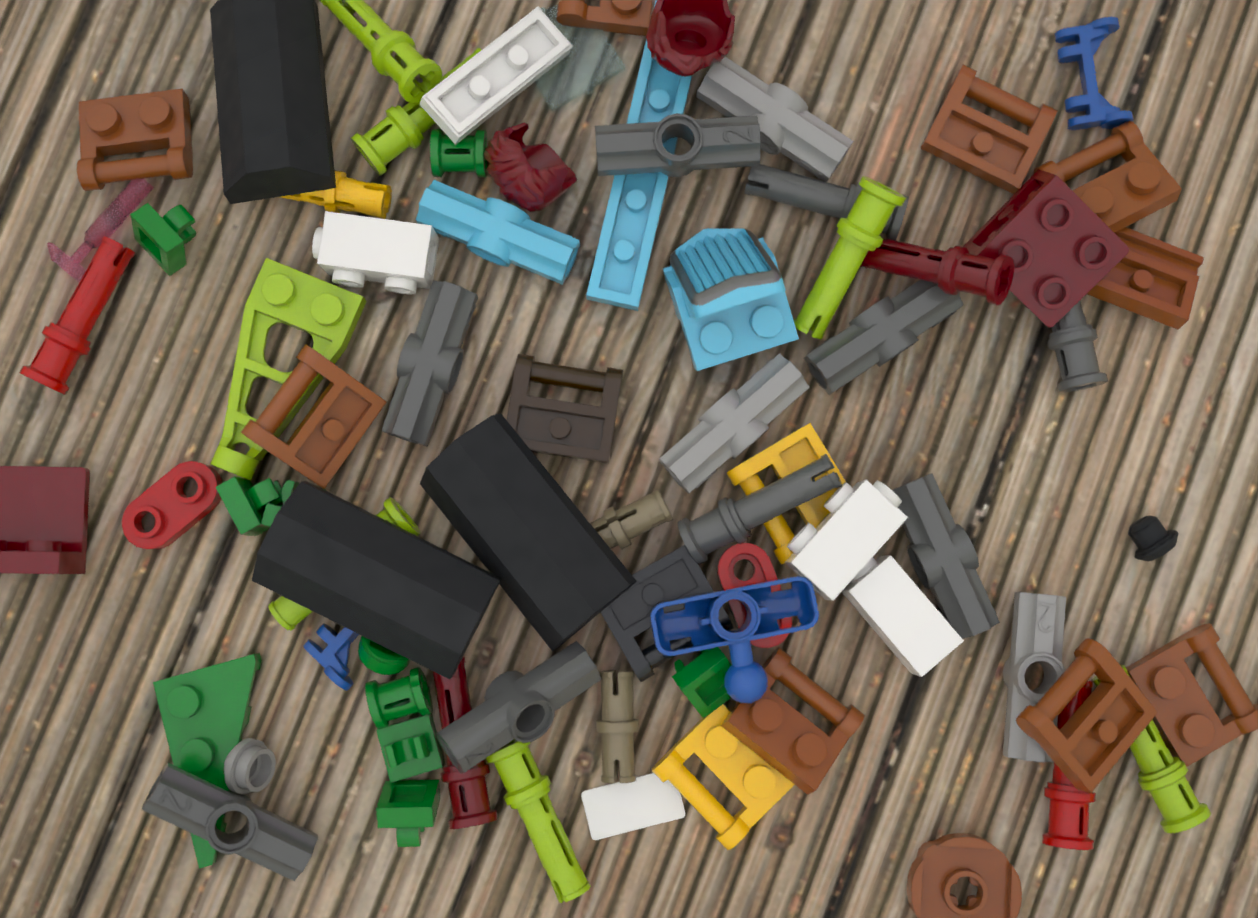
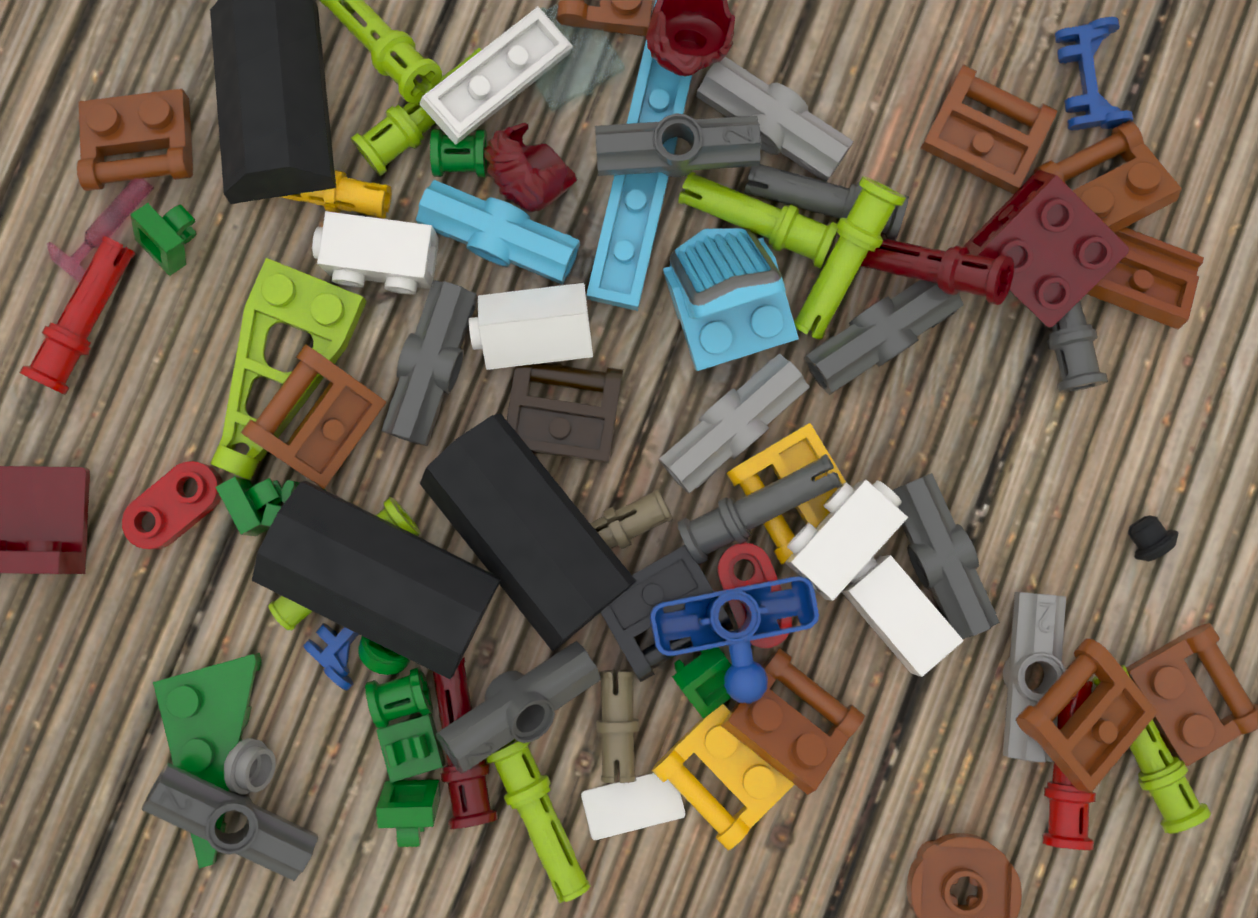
none -> white brick [469,283,593,370]
none -> lime pin [678,171,838,269]

